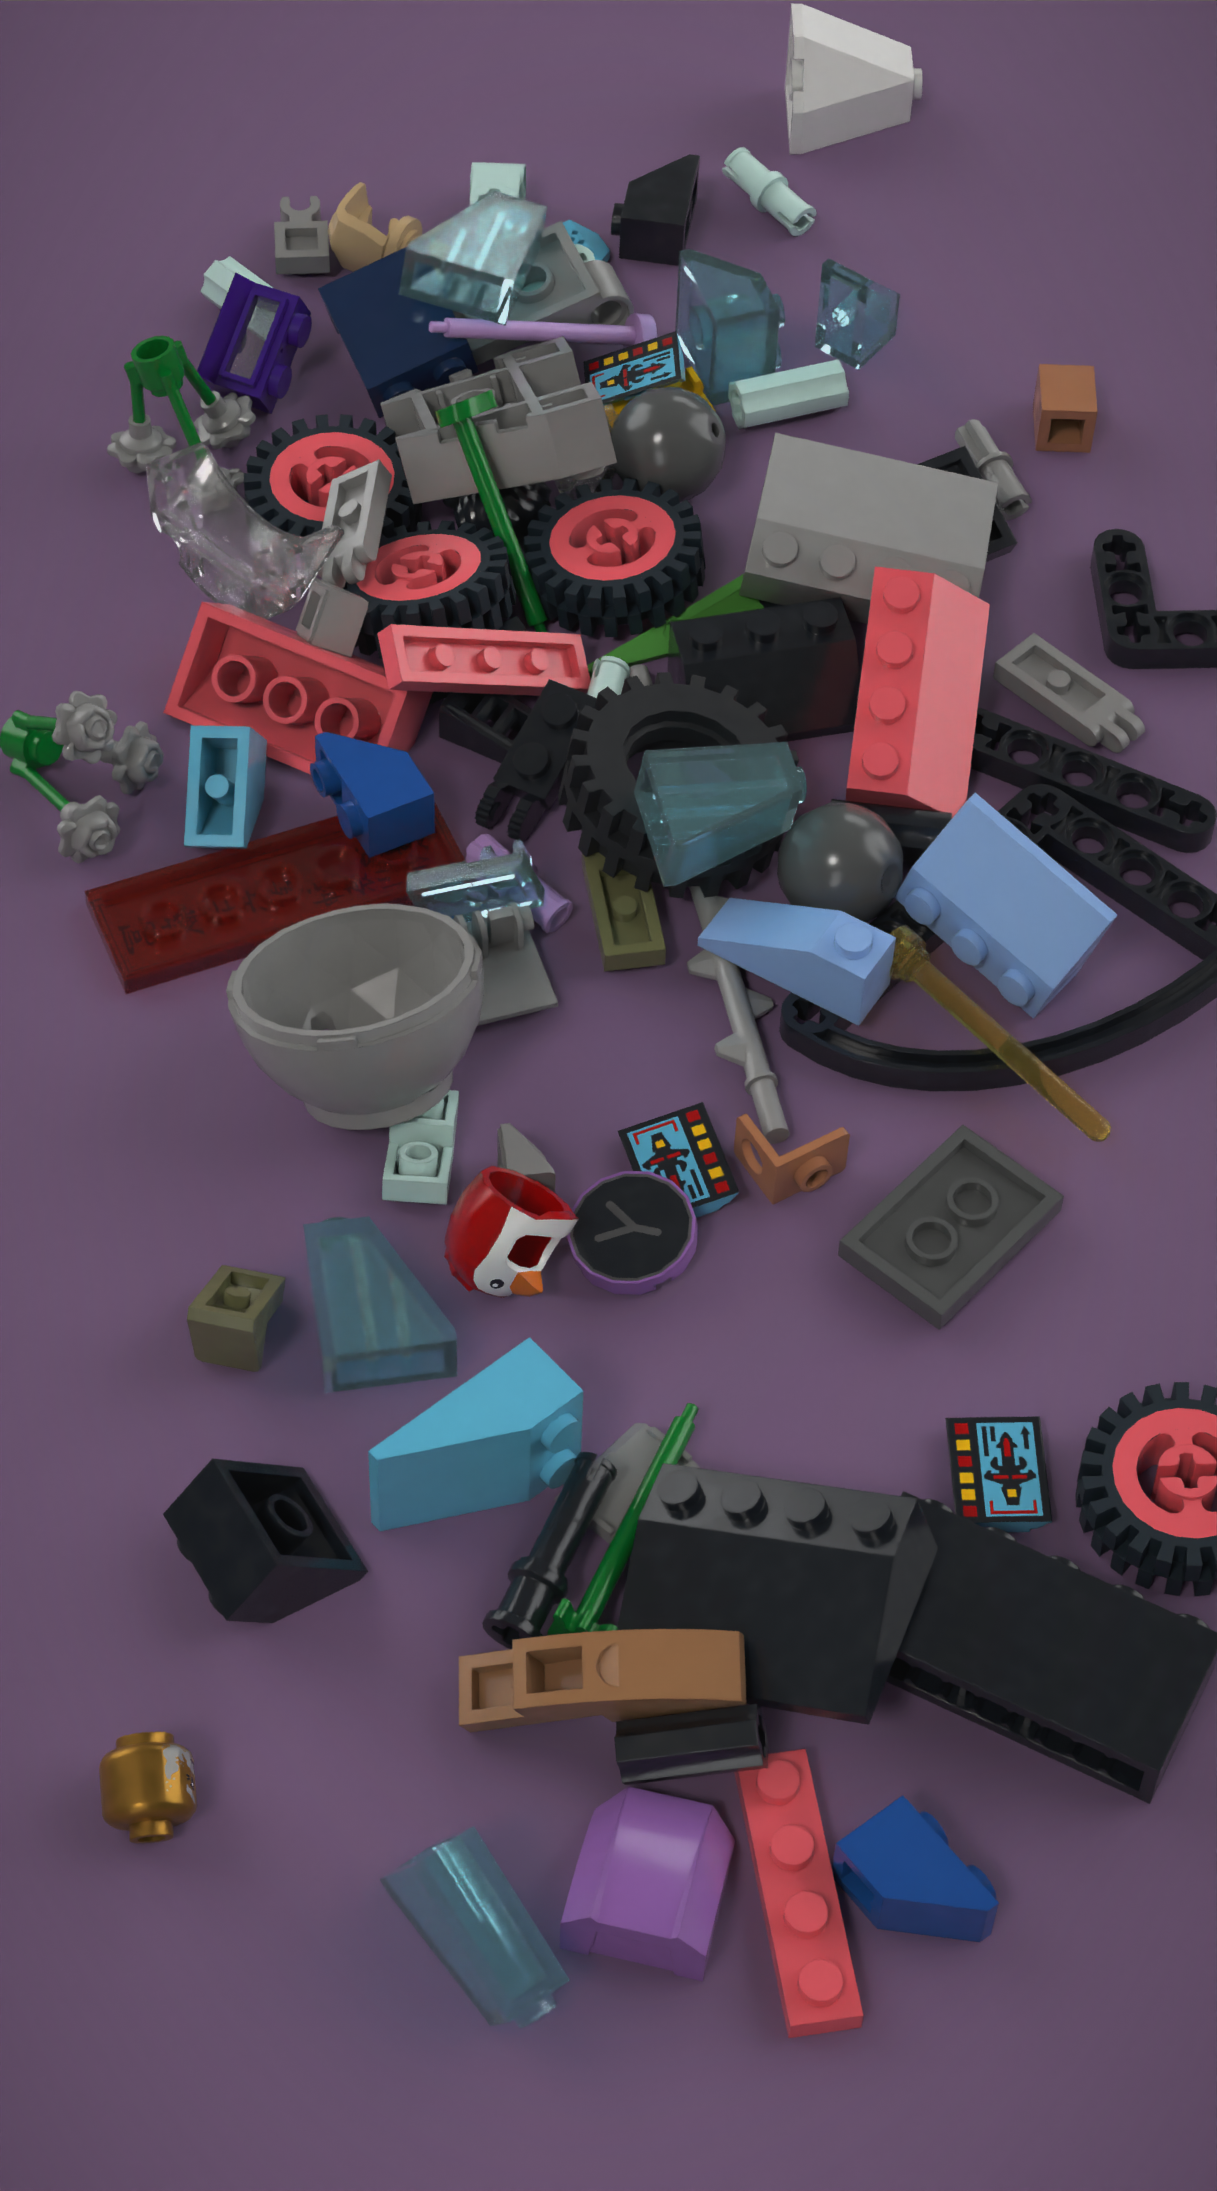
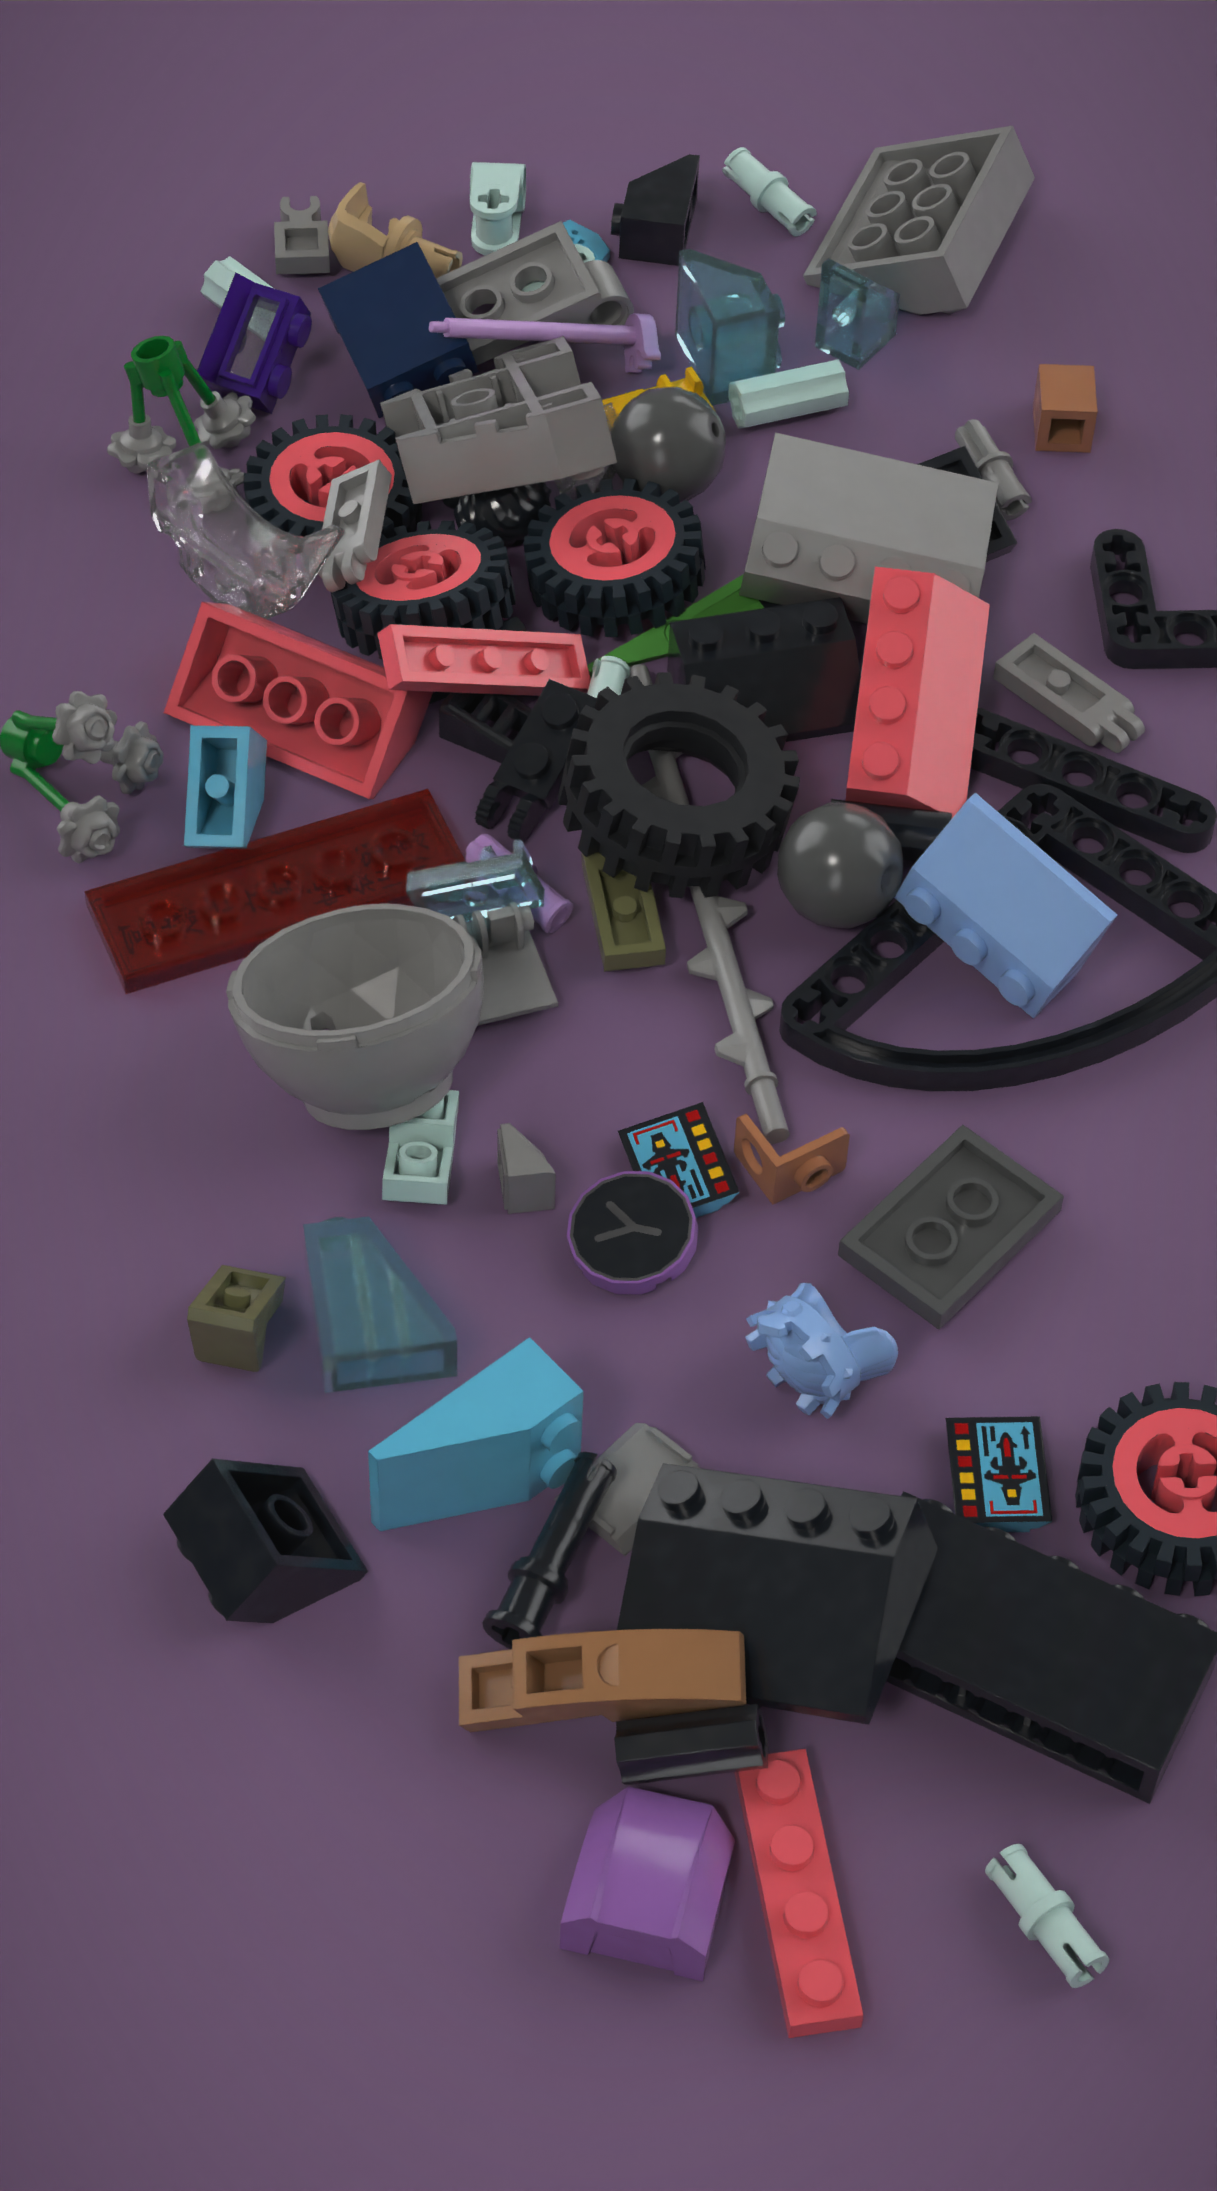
pearl gold head [99,1732,197,1843] -> none
light grey slope [296,578,368,657] -> none
blue slope [310,732,435,858] -> none
clear light blue slope [379,1826,570,2029] -> none
clear light blue slope [399,191,548,326] -> none
green piece [434,390,548,632] -> none
red piece [444,1166,579,1298] -> none
green piece [547,1403,699,1635] -> none
piece [583,331,686,406] -> none
clear light blue slope [634,742,807,887] -> none
light blue slope [697,898,896,1026] -> none
white slope [785,3,923,154] -> none
blue slope [832,1795,999,1942] -> none
clear yellow piece [890,925,1111,1142] -> none
none -> light blue hair [745,1283,898,1419]
none -> light grey slope [803,126,1035,315]
none -> light aqua pin [985,1844,1110,1988]

